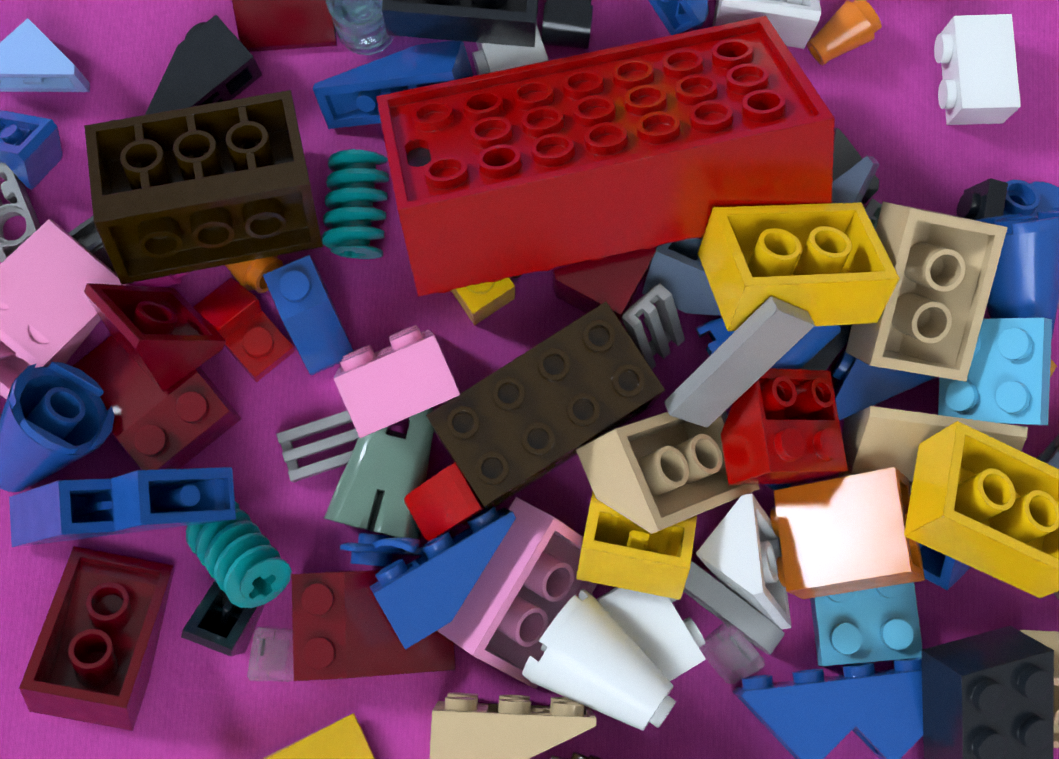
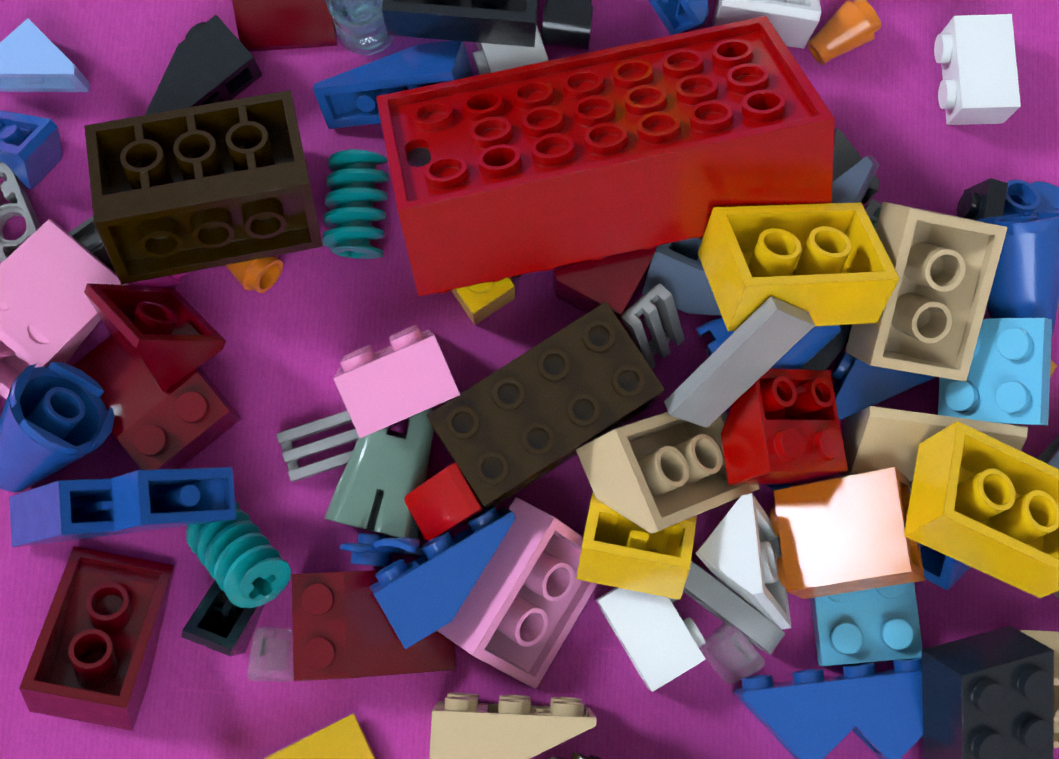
red slope [193,278,295,383] -> none
blue slope [263,255,354,376] -> none
white cone [522,589,677,731] -> none

